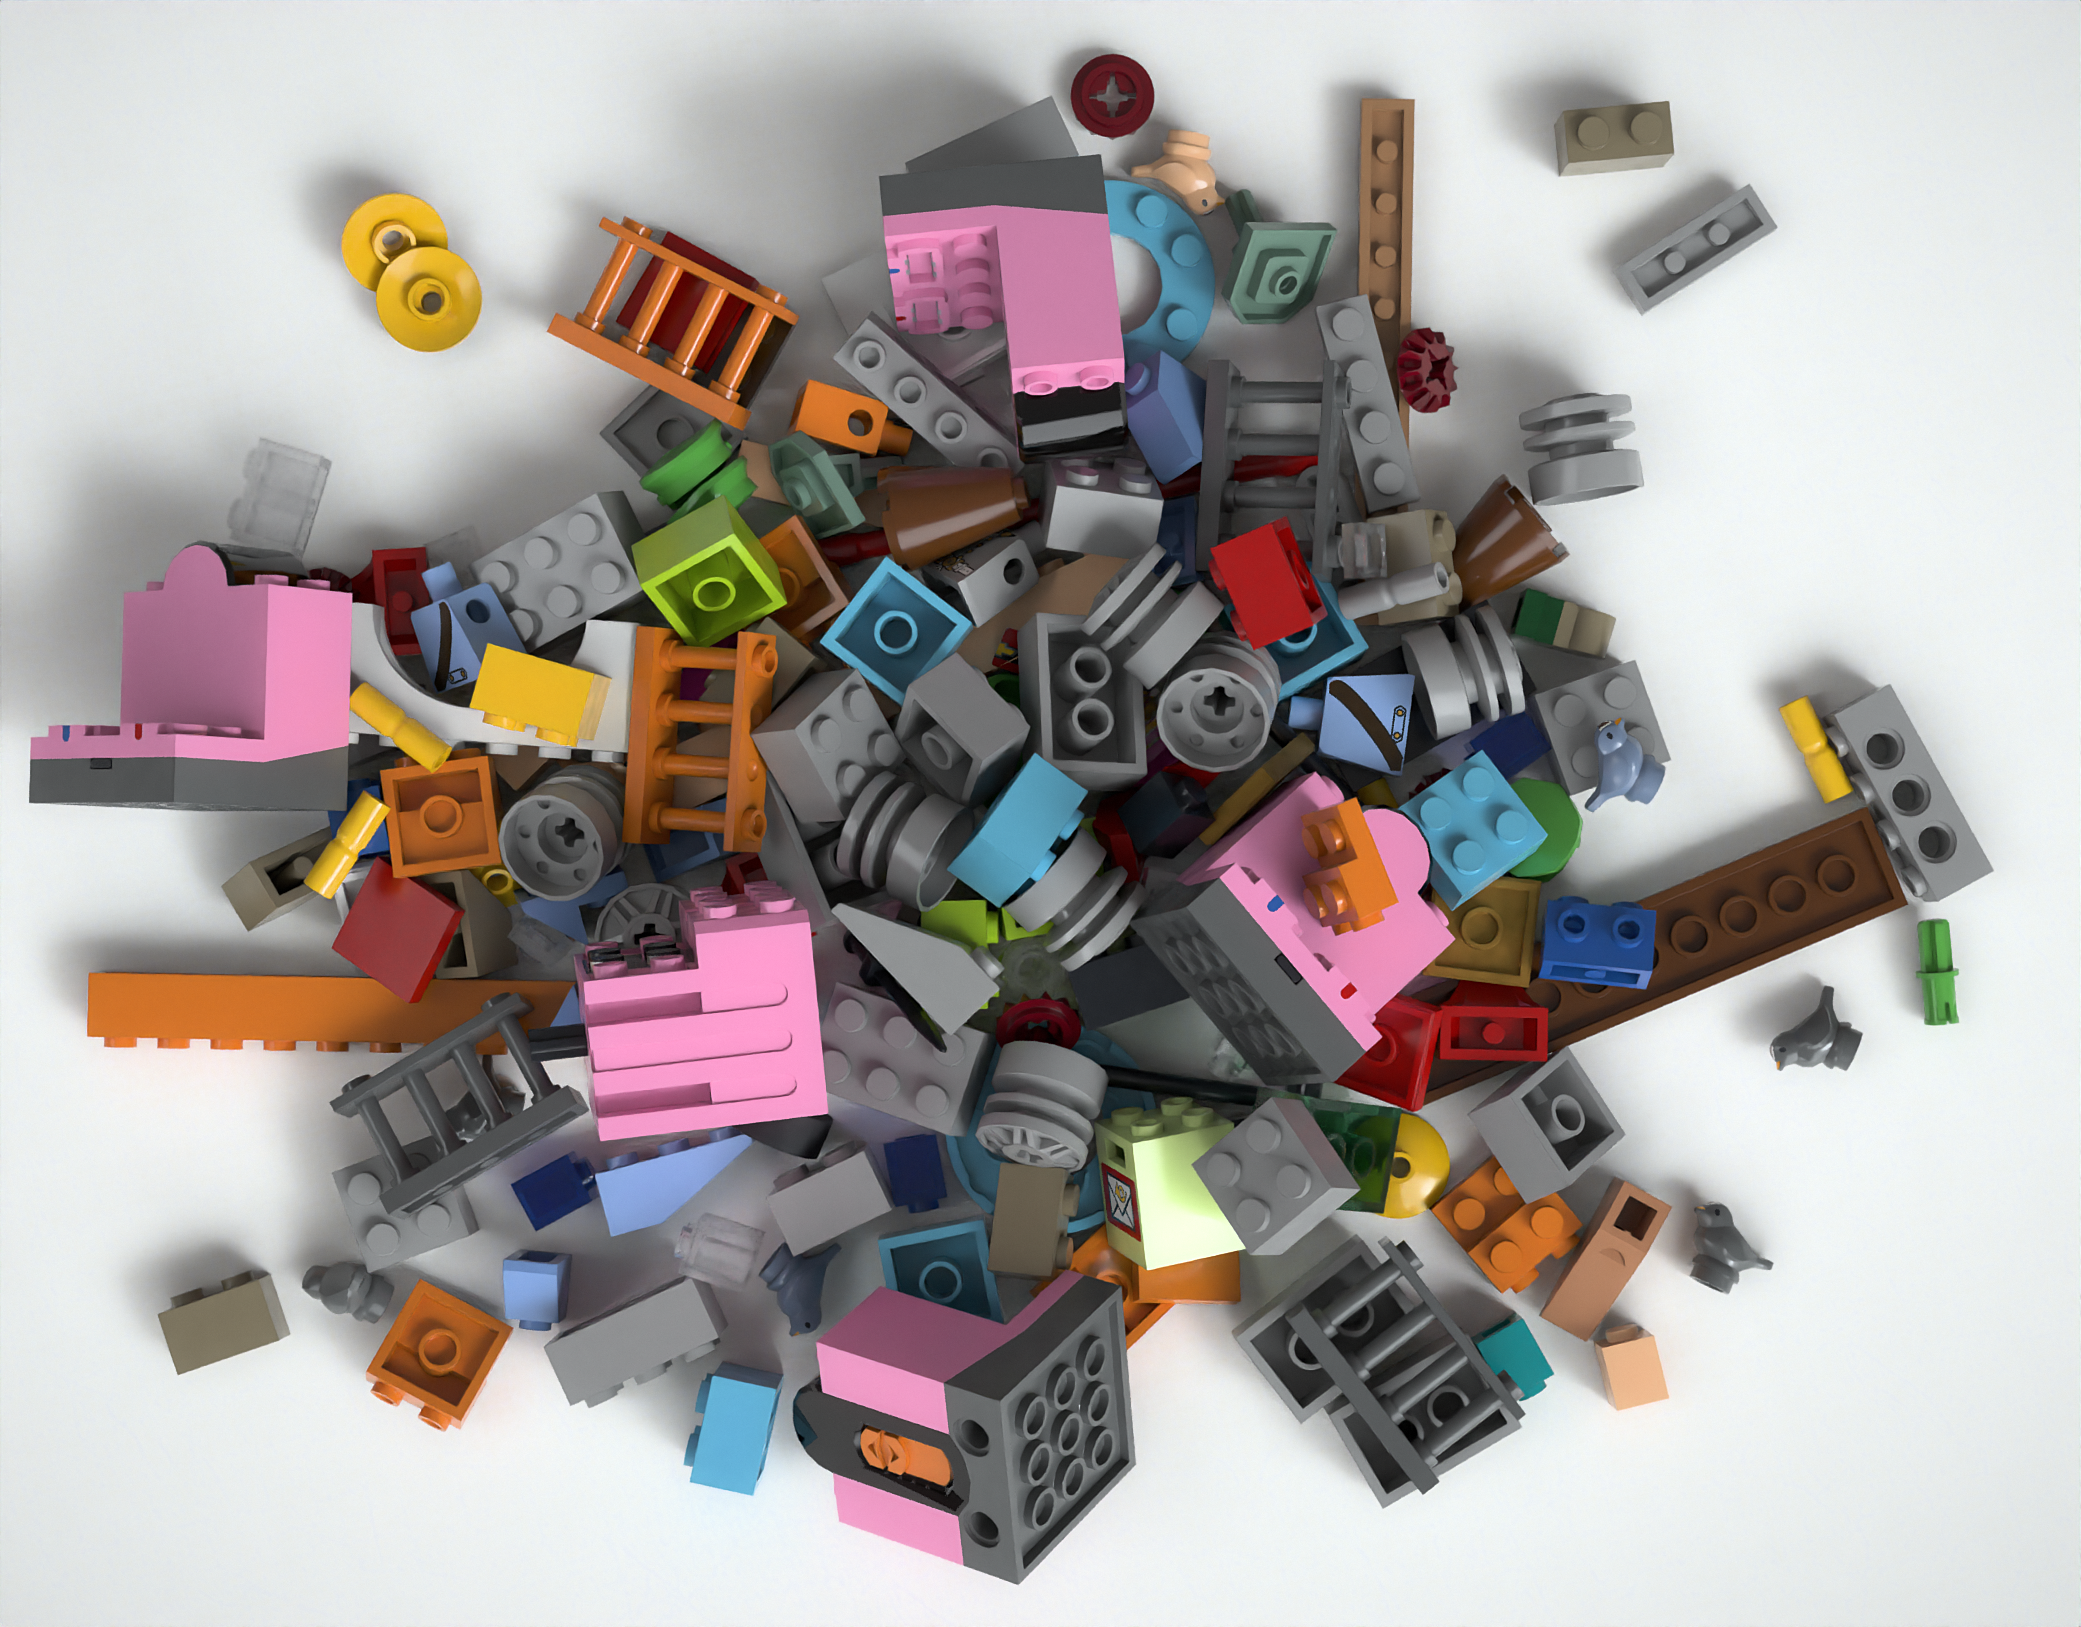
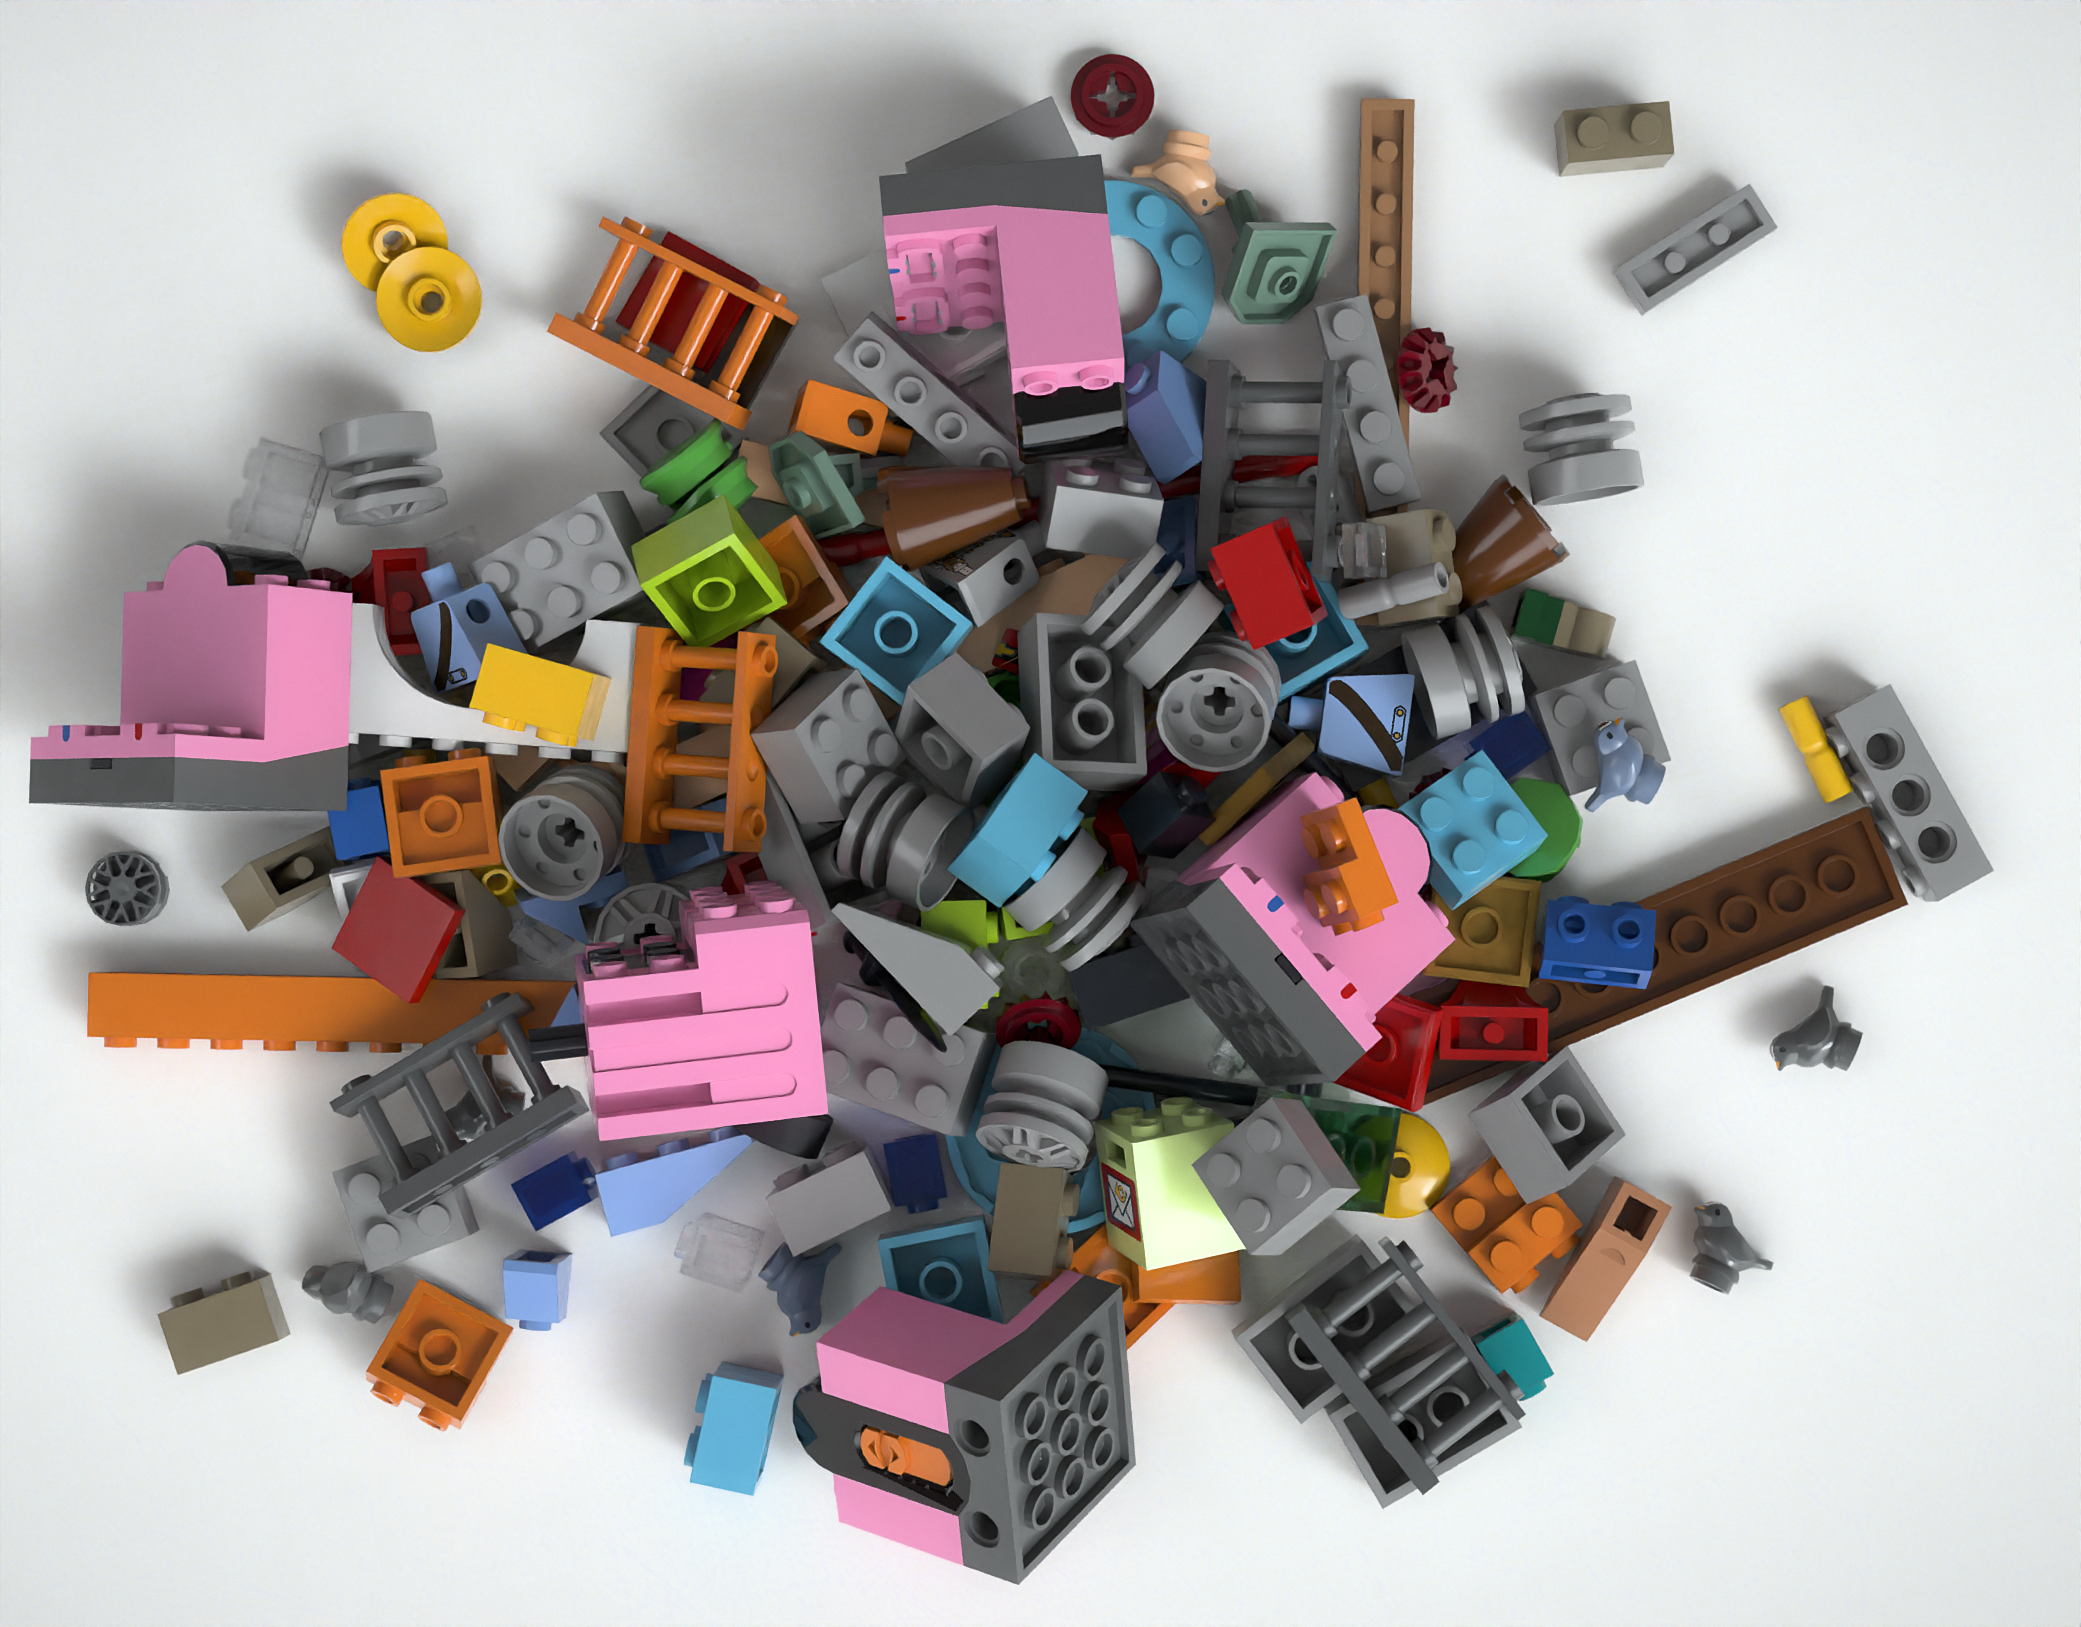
yellow piece [303,790,391,899] -> none
yellow piece [349,682,452,773] -> none
light grey brick [544,1267,729,1408] -> none
light nougat brick [1594,1324,1669,1411] -> none
bright green axle [1915,918,1959,1026] -> none
none -> dark grey wheel [85,852,170,926]
none -> light grey wheel [319,411,448,526]

